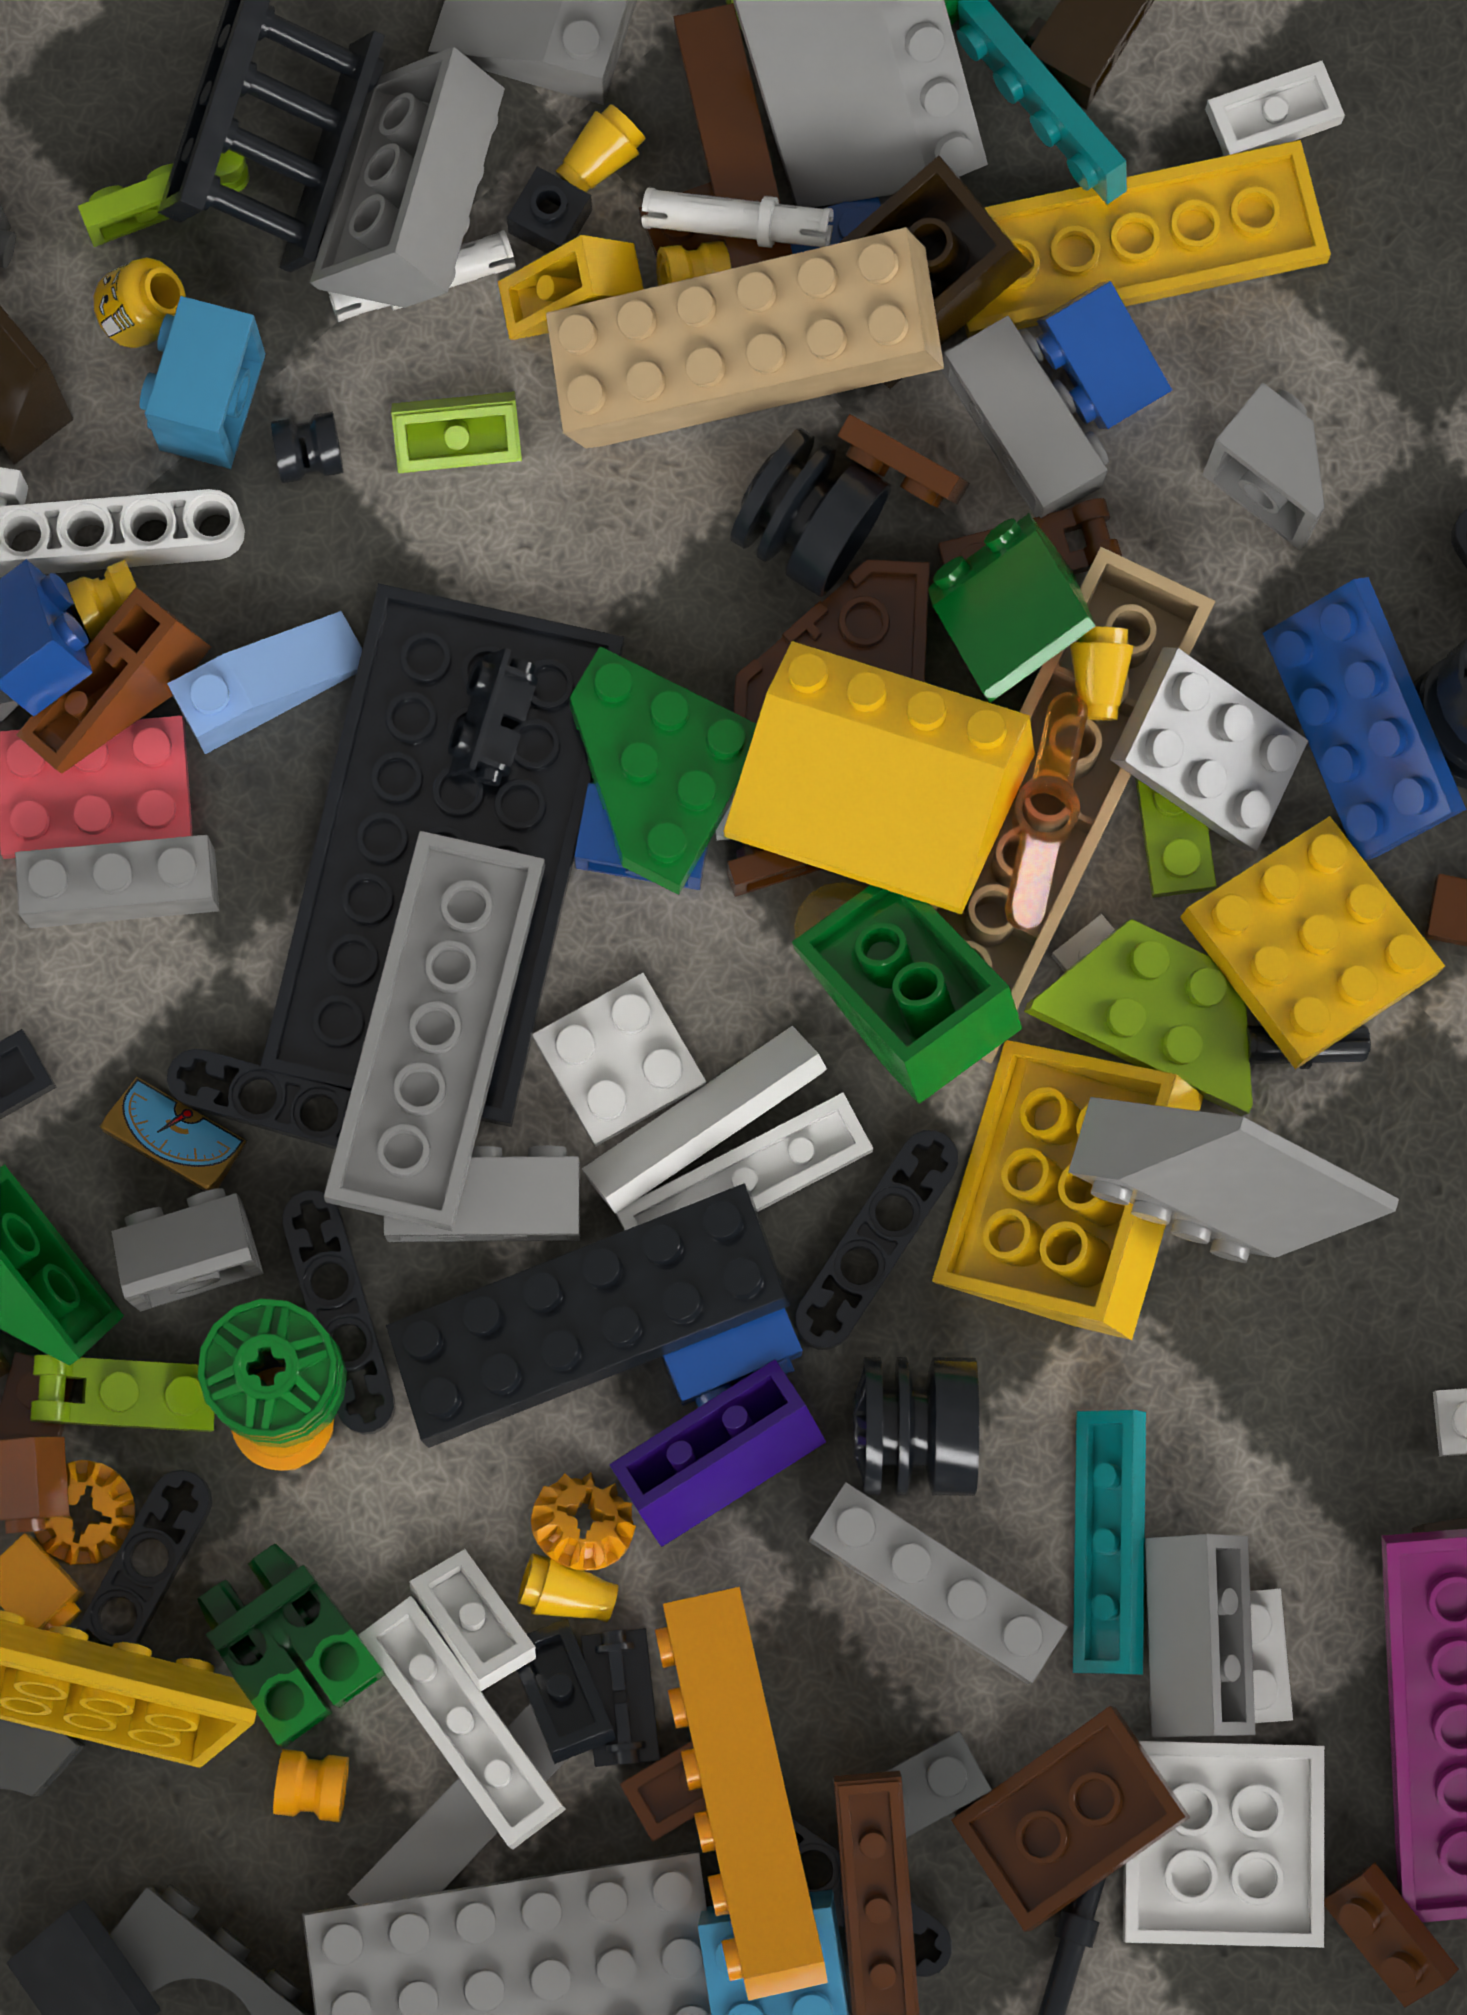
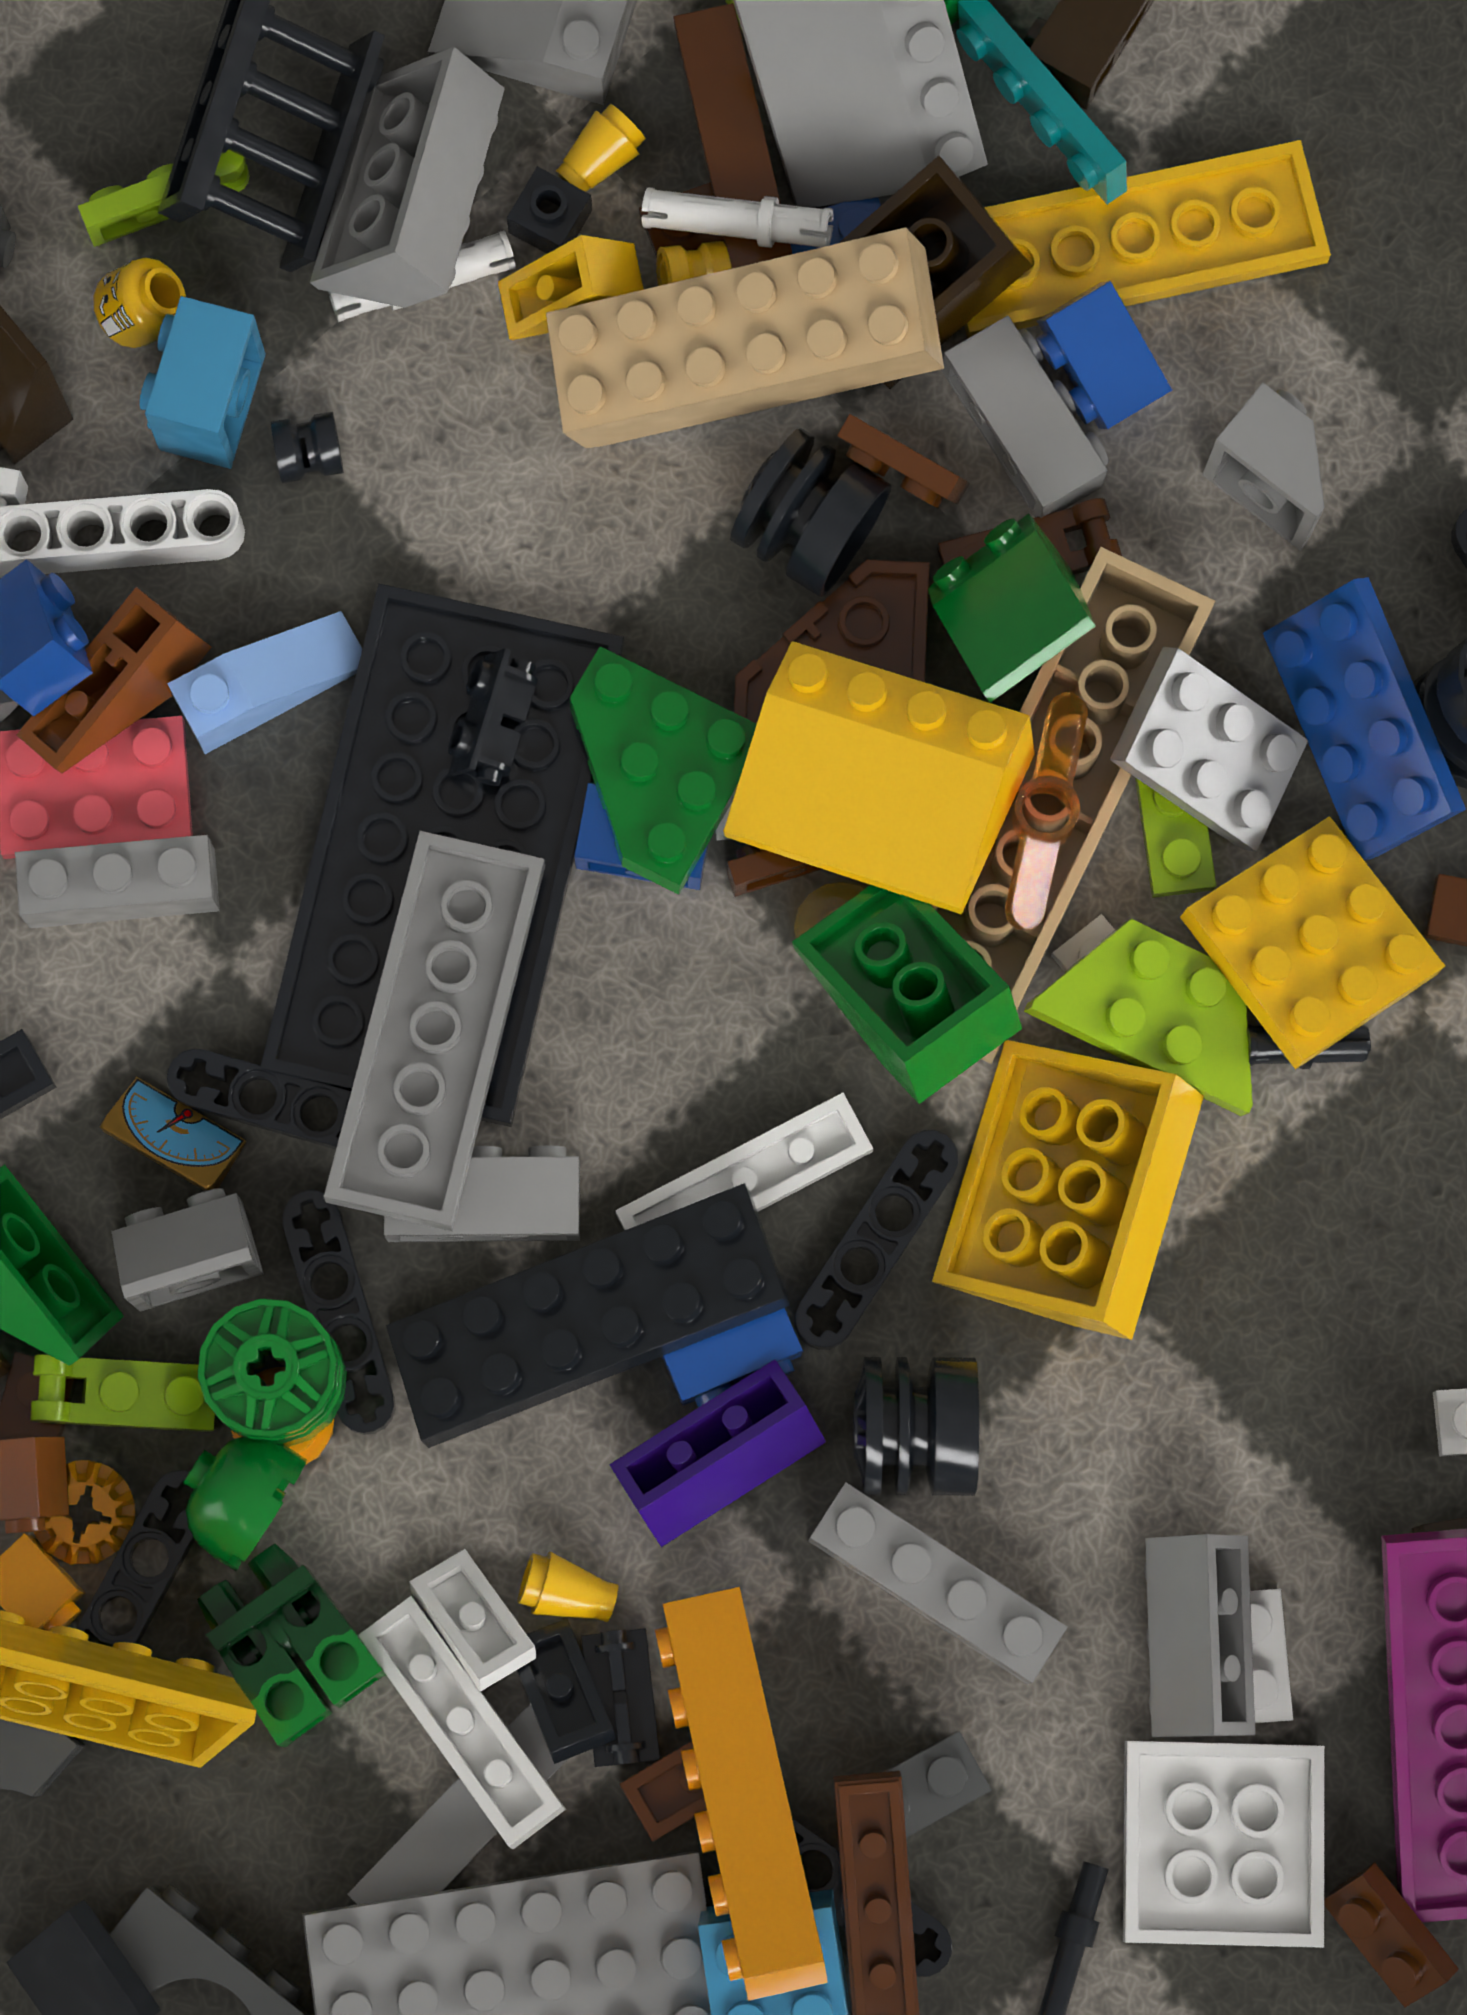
yellow wheel [67,560,137,641] -> none
light orange wheel [273,1749,349,1822] -> none
lime slope [391,391,522,473] -> none
light orange gear [531,1472,636,1571] -> none
white plate [532,973,706,1147] -> none
white tile [582,1026,827,1213] -> none
reddish brown plate [951,1706,1190,1932] -> none
light grey slope [1068,1097,1399,1263] -> none
yellow cone [1070,626,1134,721] -> none
teal plate [1073,1410,1146,1675] -> none
white plate [1205,61,1345,156] -> none
none -> green cylinder [183,1436,307,1571]

